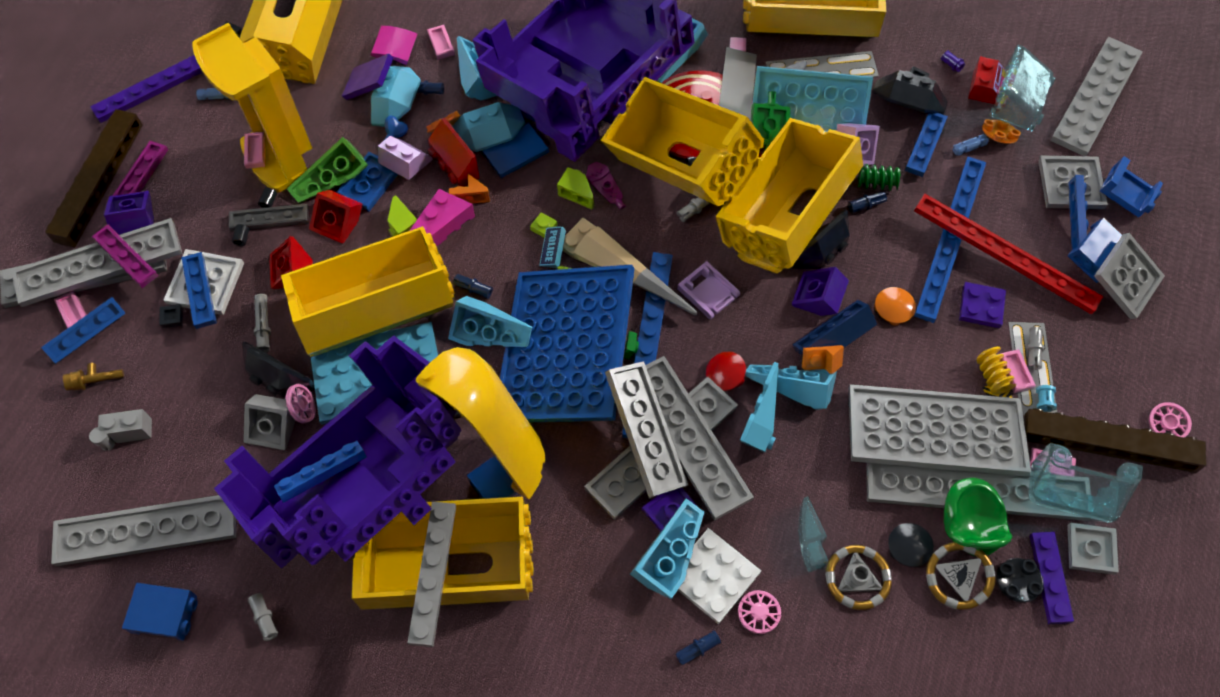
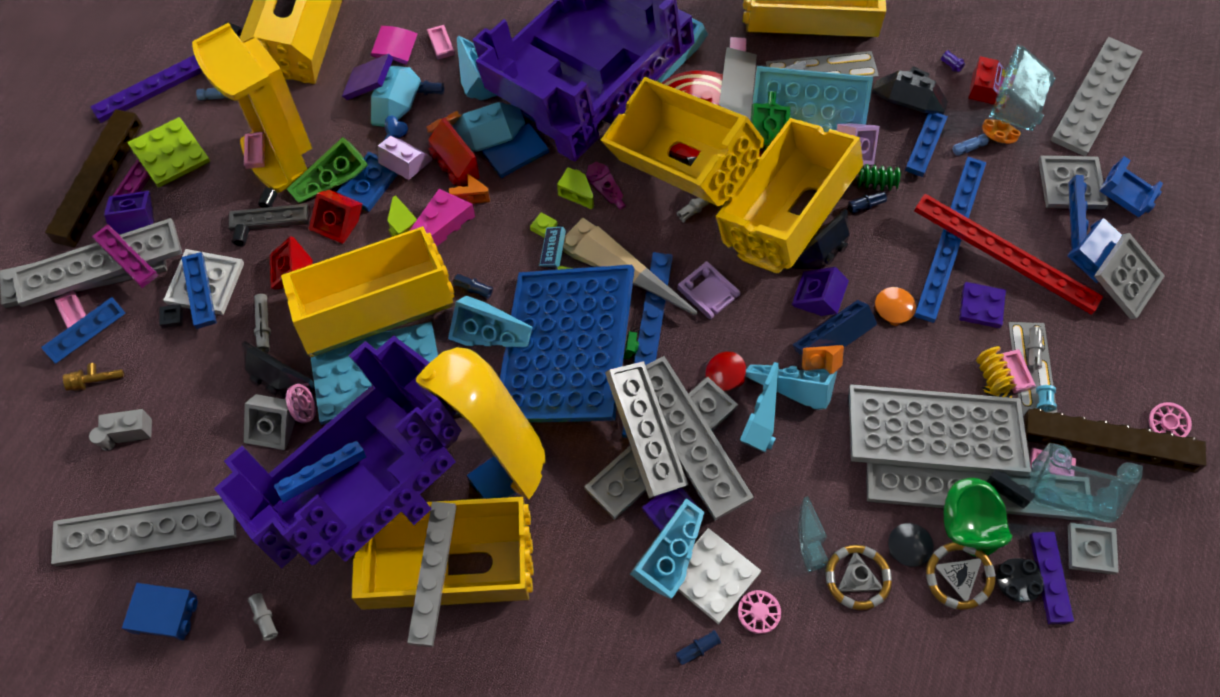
none -> lime plate [127,117,210,188]
none -> black plate [986,469,1035,509]

